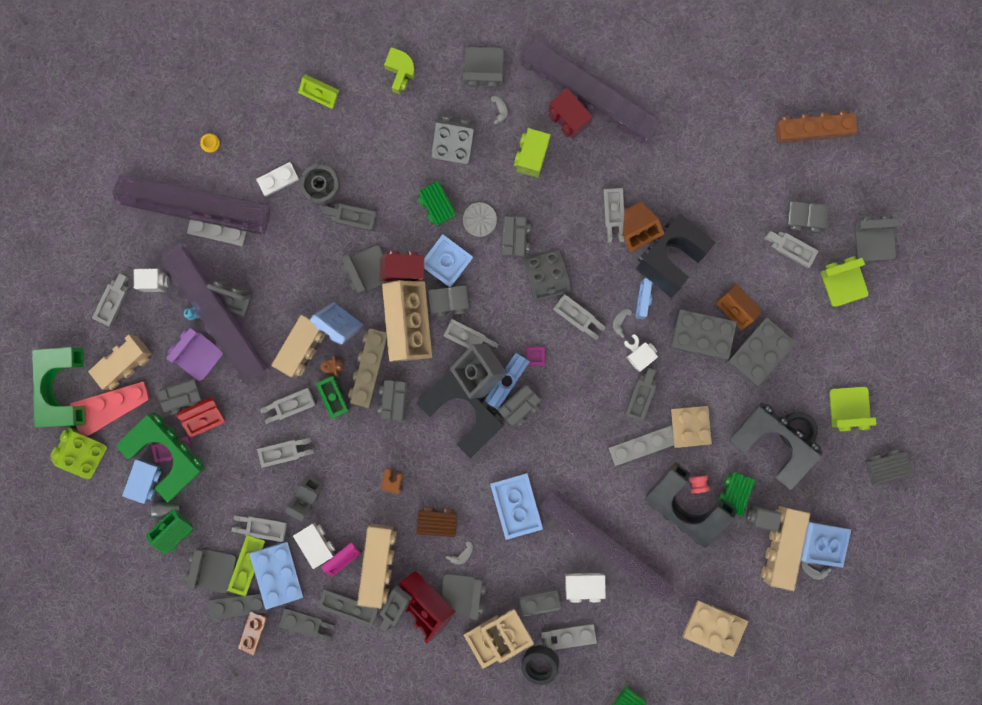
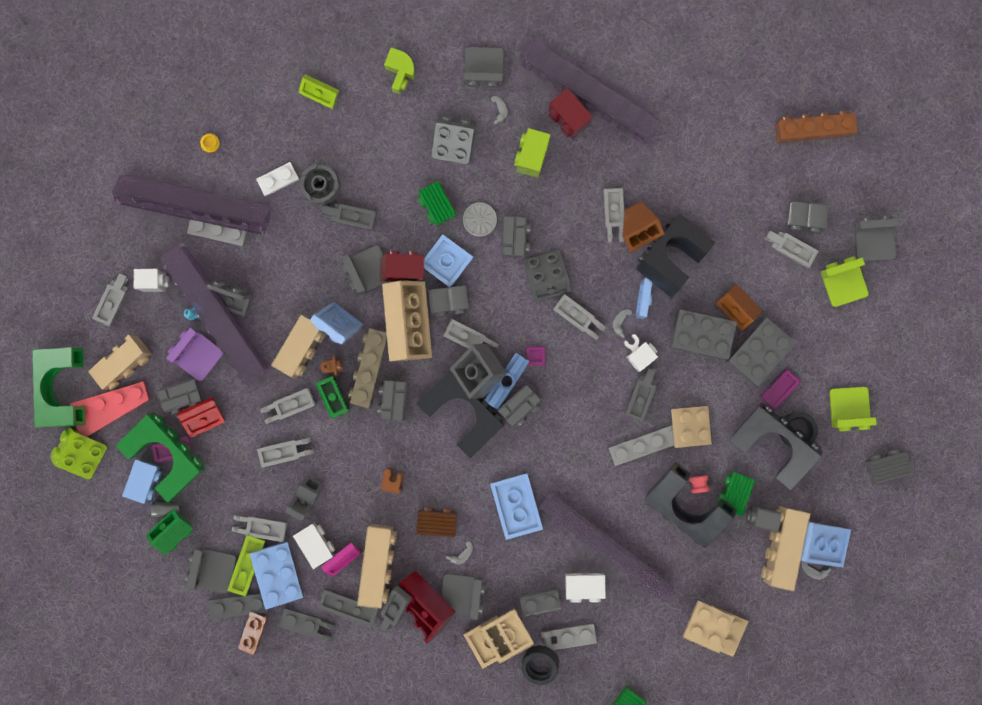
none -> magenta tile [760,369,801,409]

